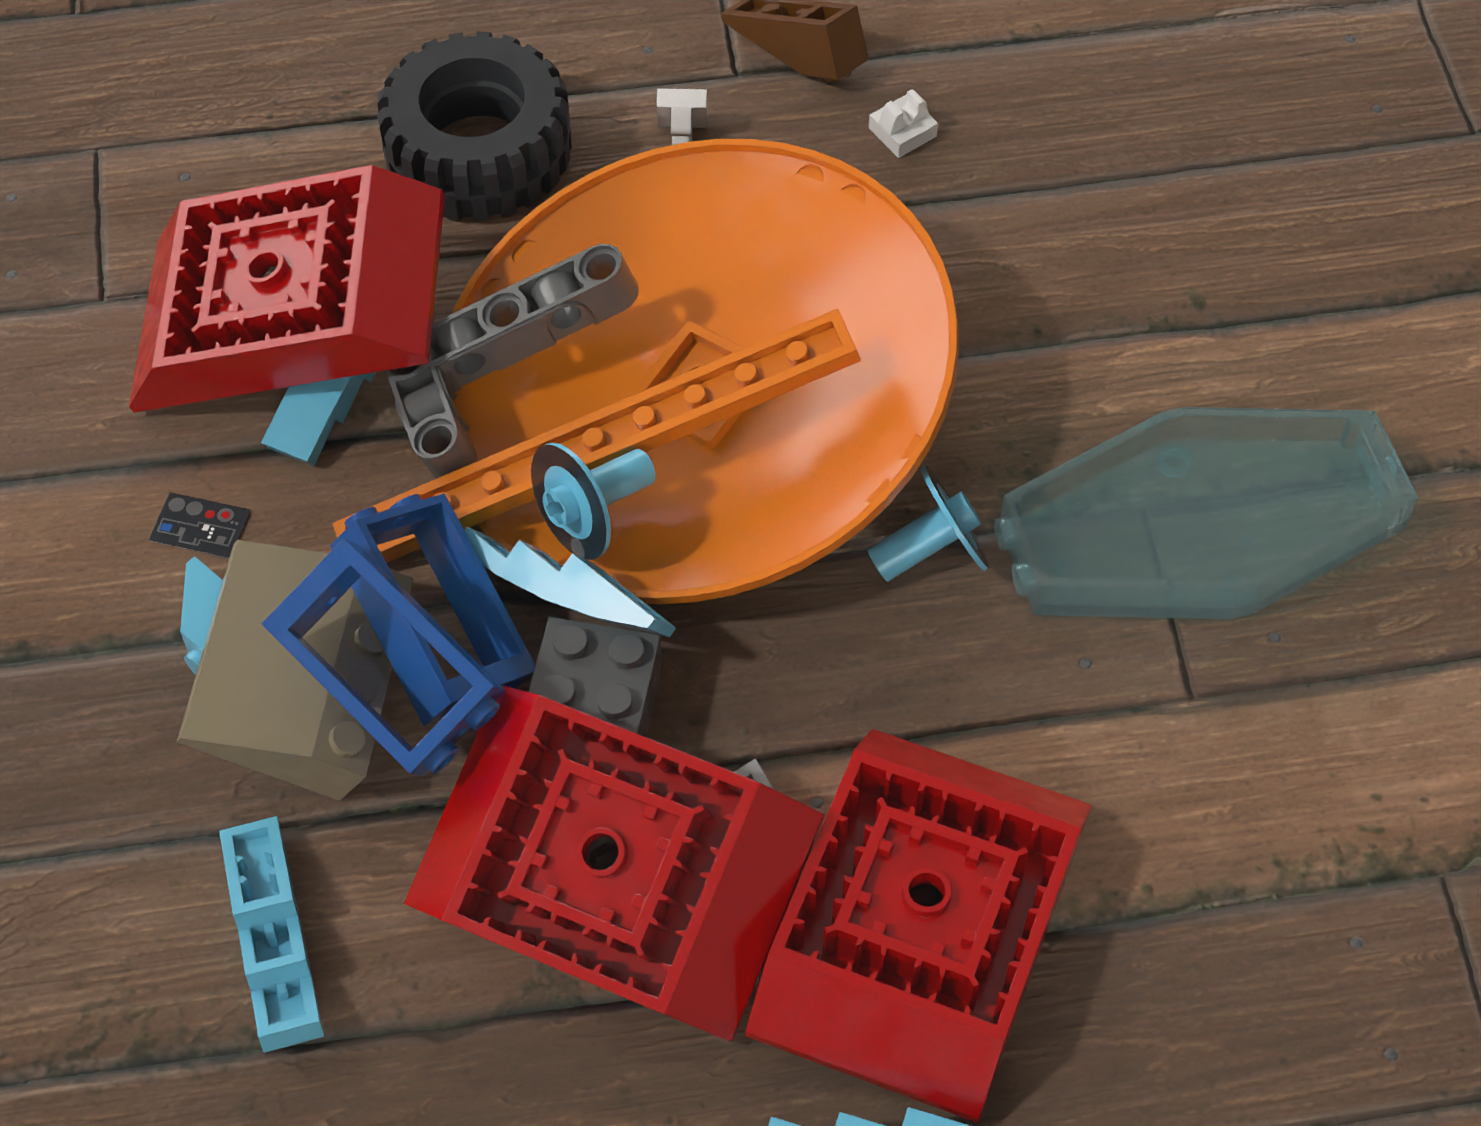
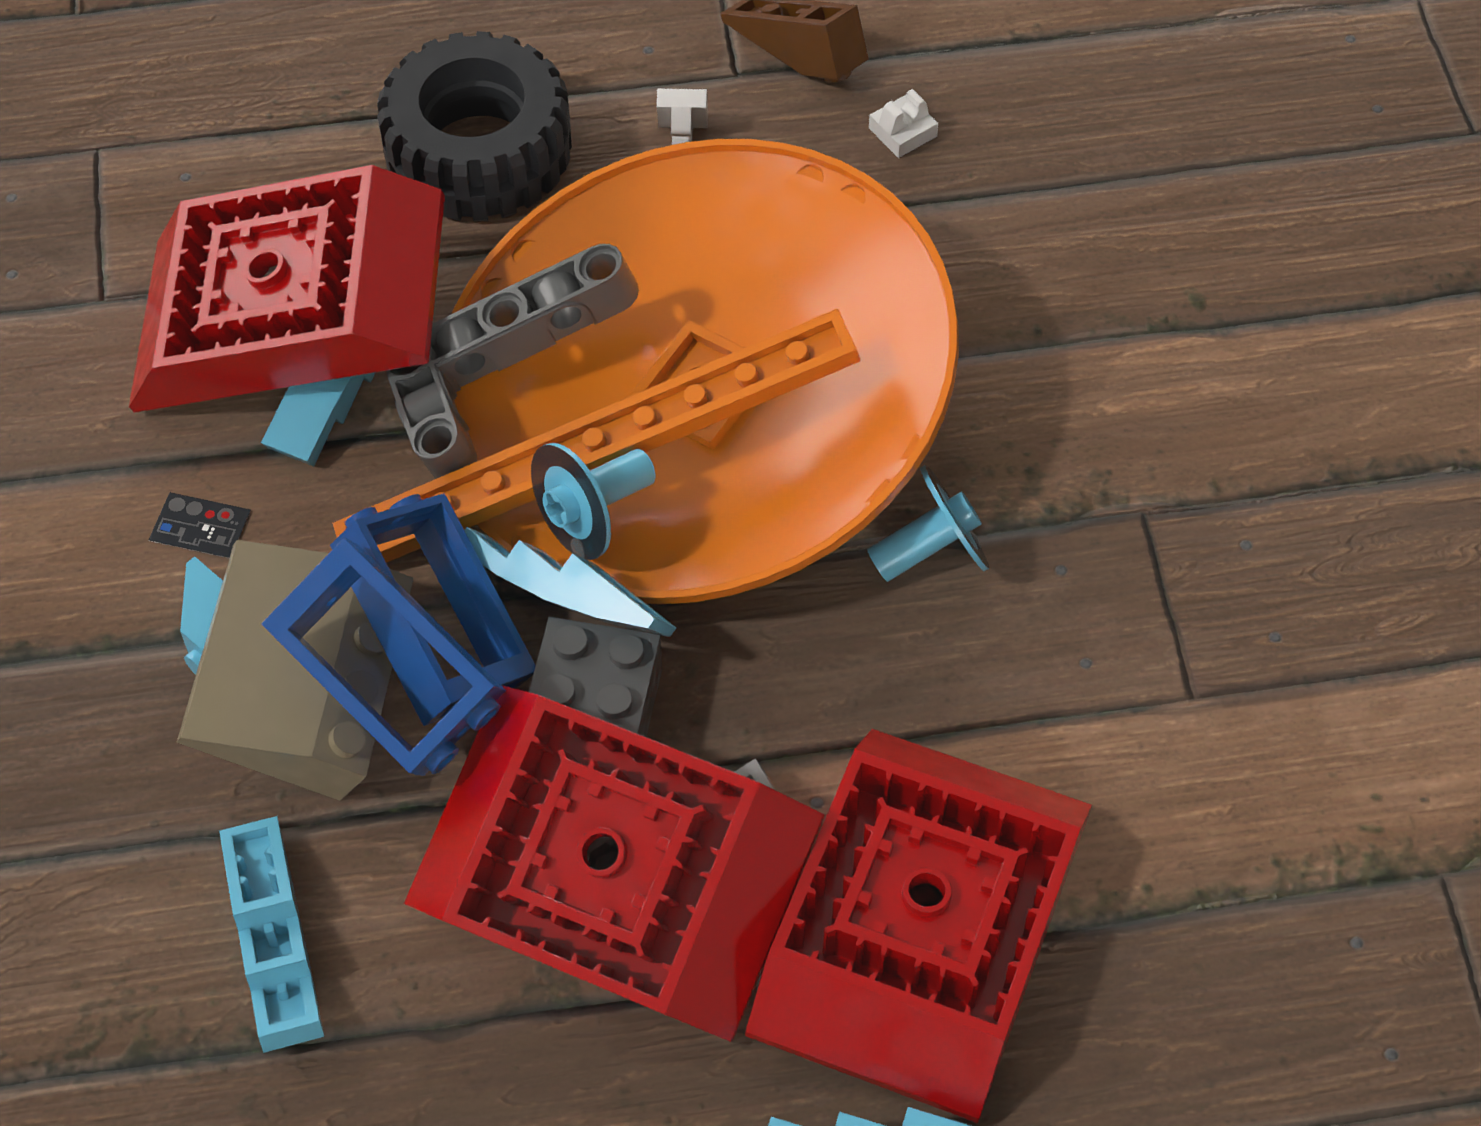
clear light blue container [994,407,1418,619] -> none

